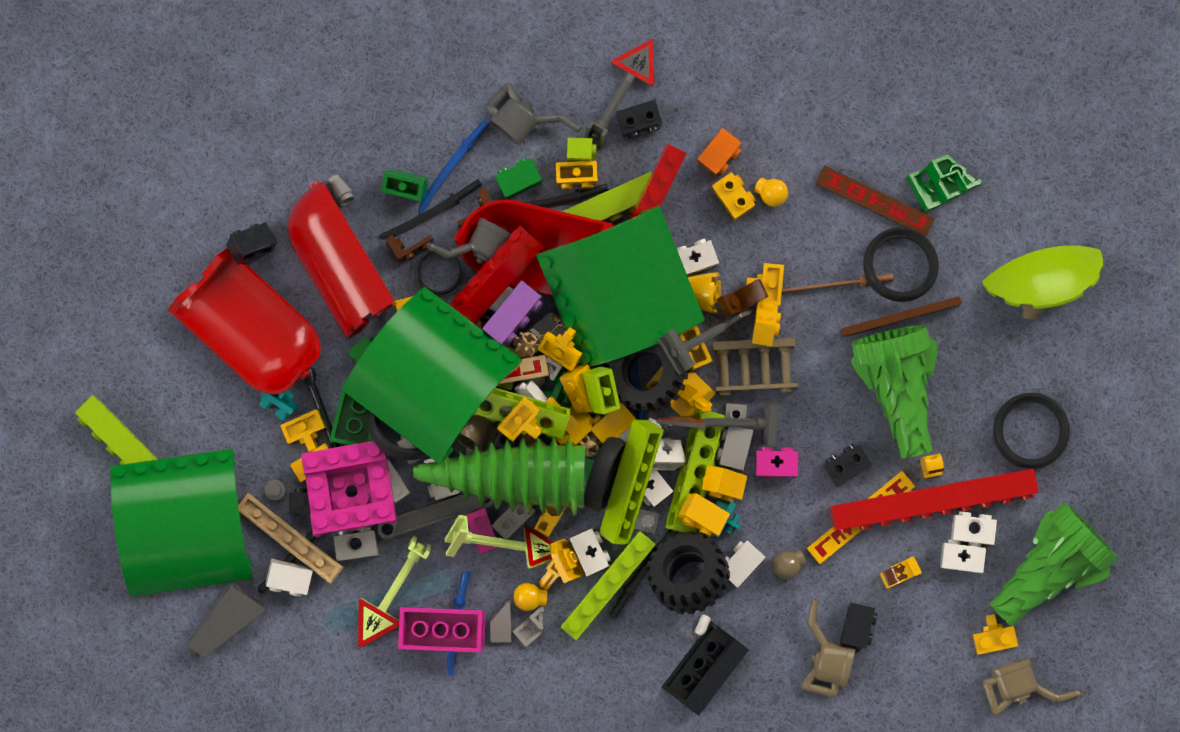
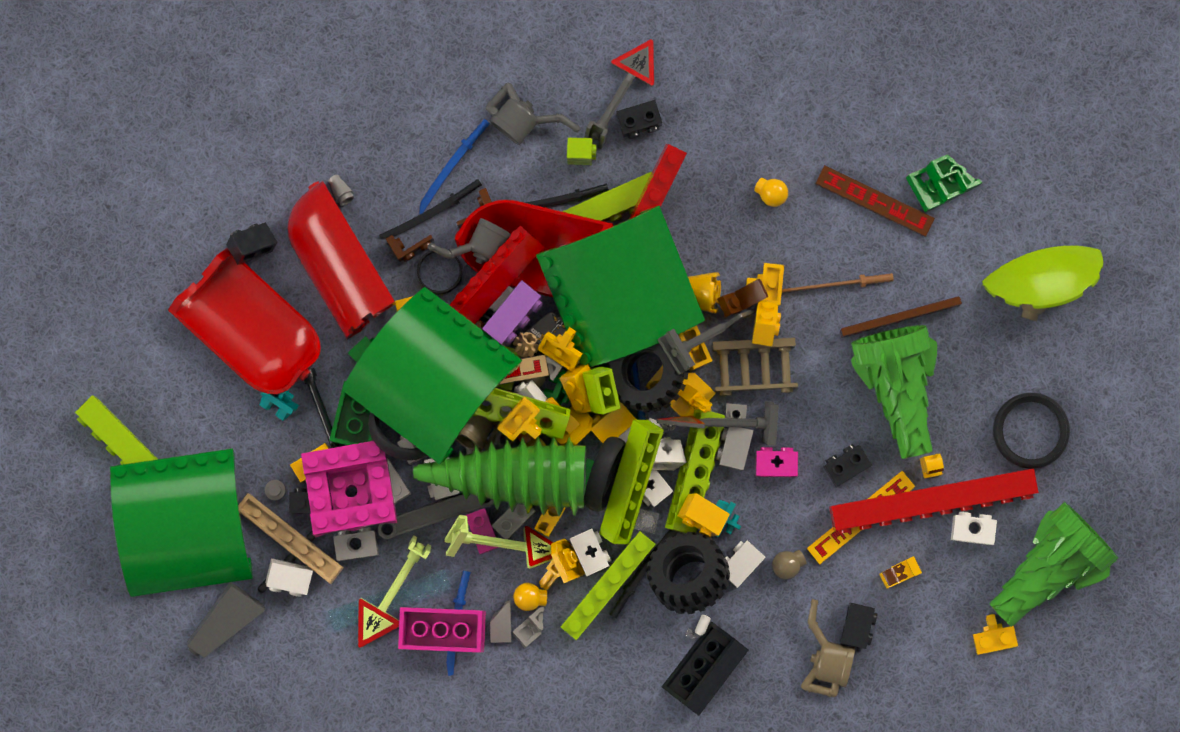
yellow hinge [280,409,327,452] -> none
green brick [381,168,429,201] -> none
green brick [495,158,543,200] -> none
yellow brick [556,161,598,190] -> none
tan gear [575,432,601,457] -> none
white brick [677,239,719,276] -> none
orange brick [697,128,742,177] -> none
yellow brick [702,465,747,502] -> none
yellow brick [711,172,756,222] -> none
black tyre [863,227,939,302] -> none
white brick [940,540,986,573] -> none
dark tan piece [983,658,1081,716] -> none

